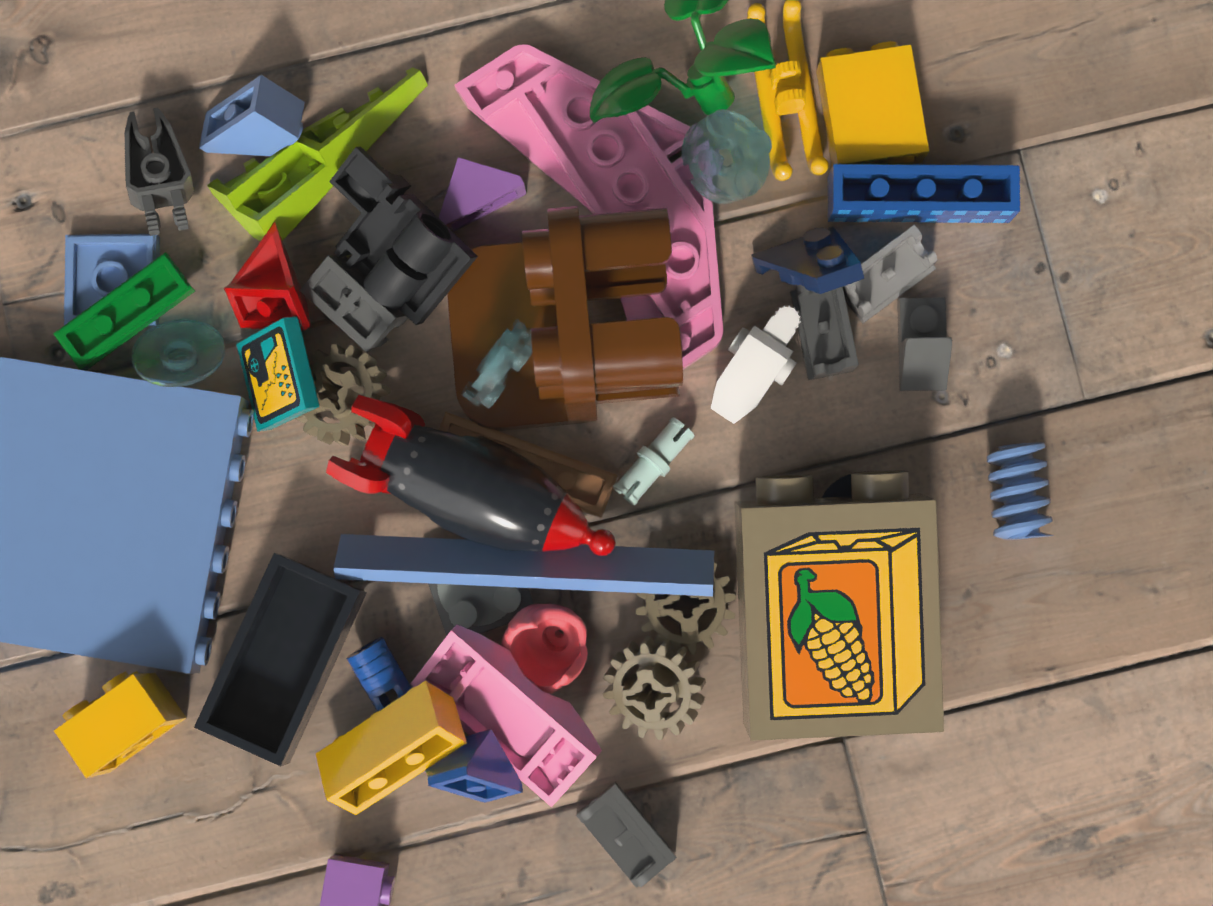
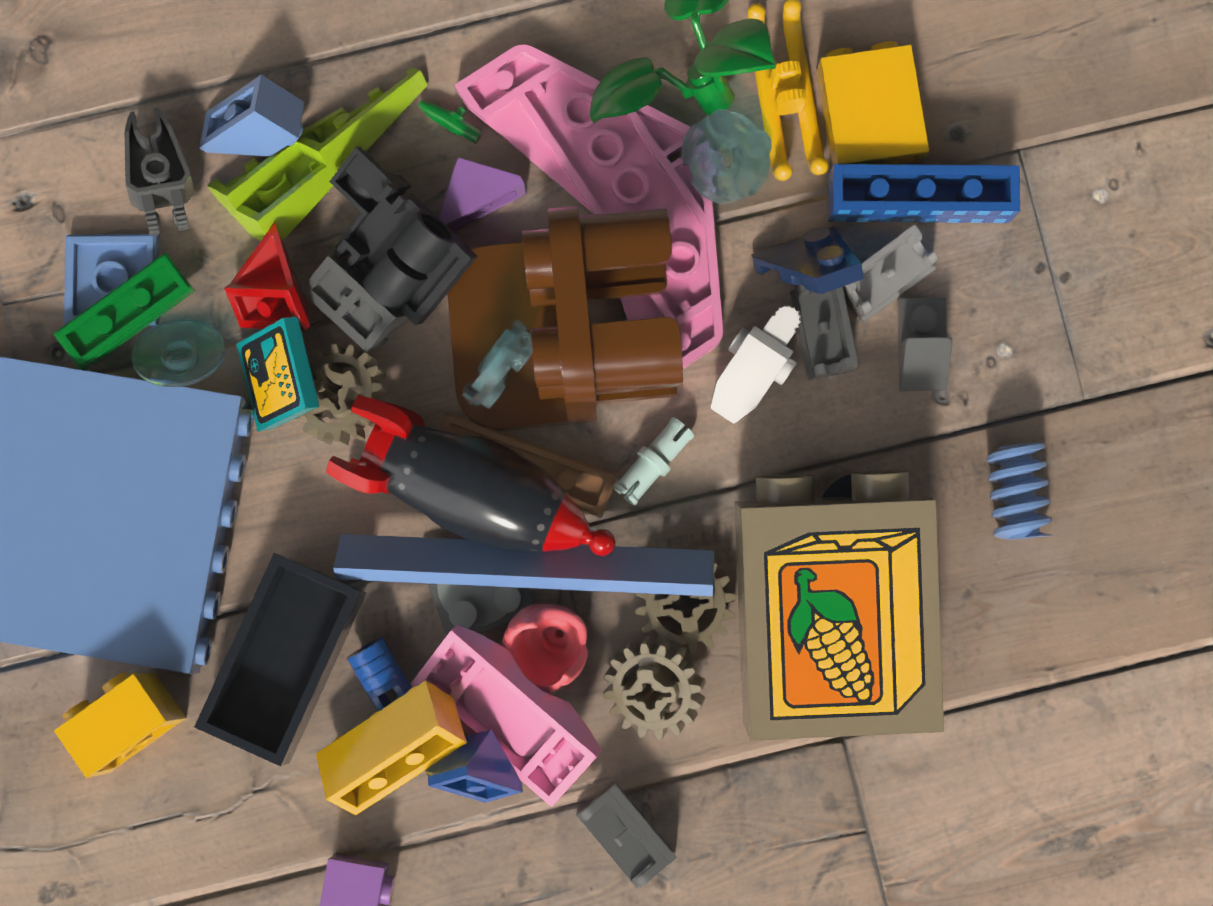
none -> green helmet [418,100,482,144]

